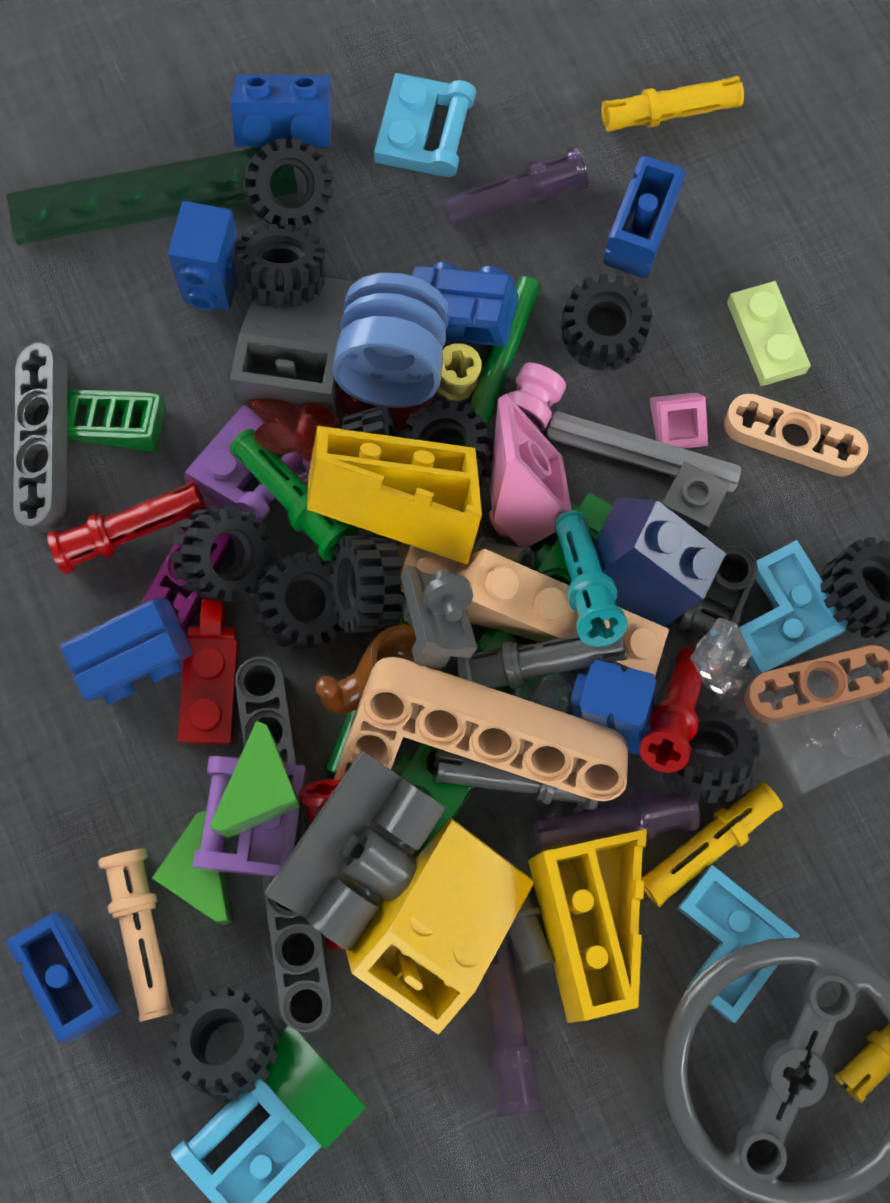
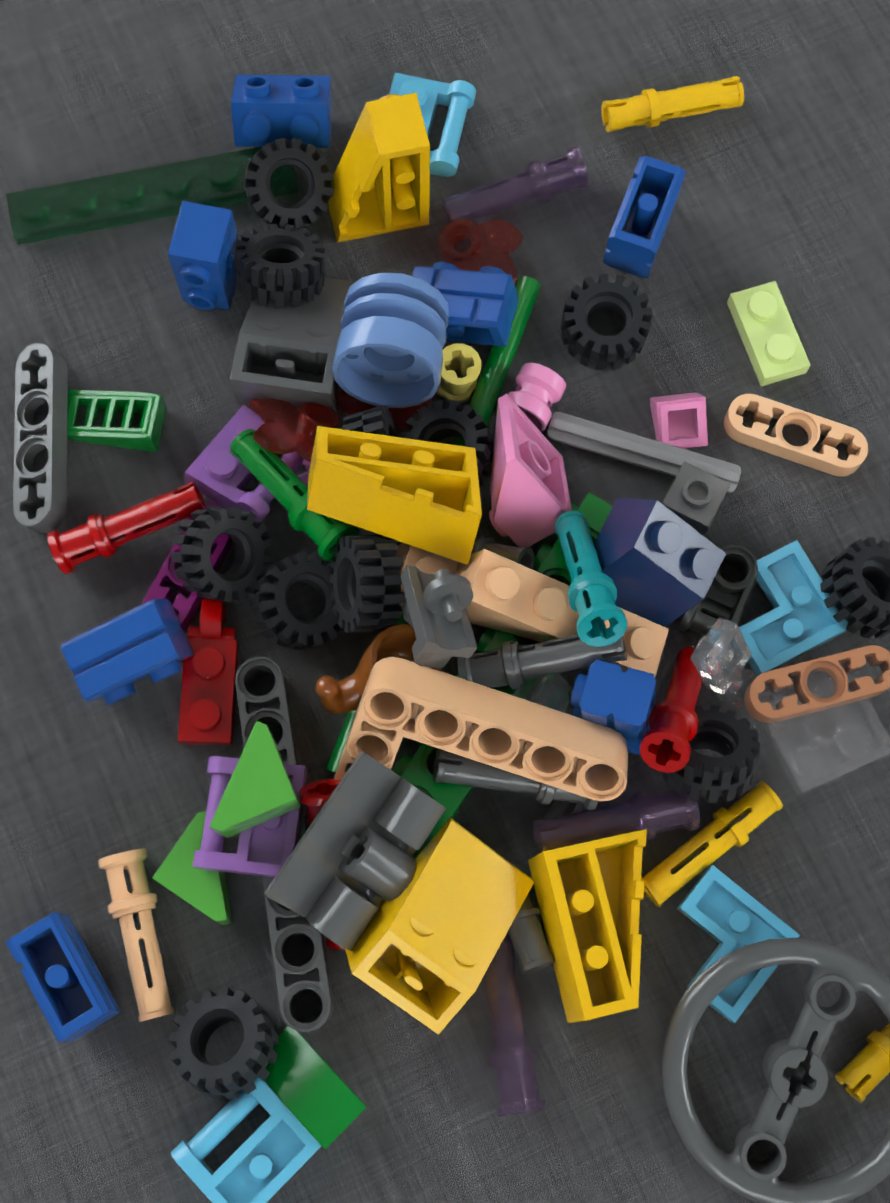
none -> yellow wedge [328,93,430,243]
none -> clear red plate [438,219,524,288]

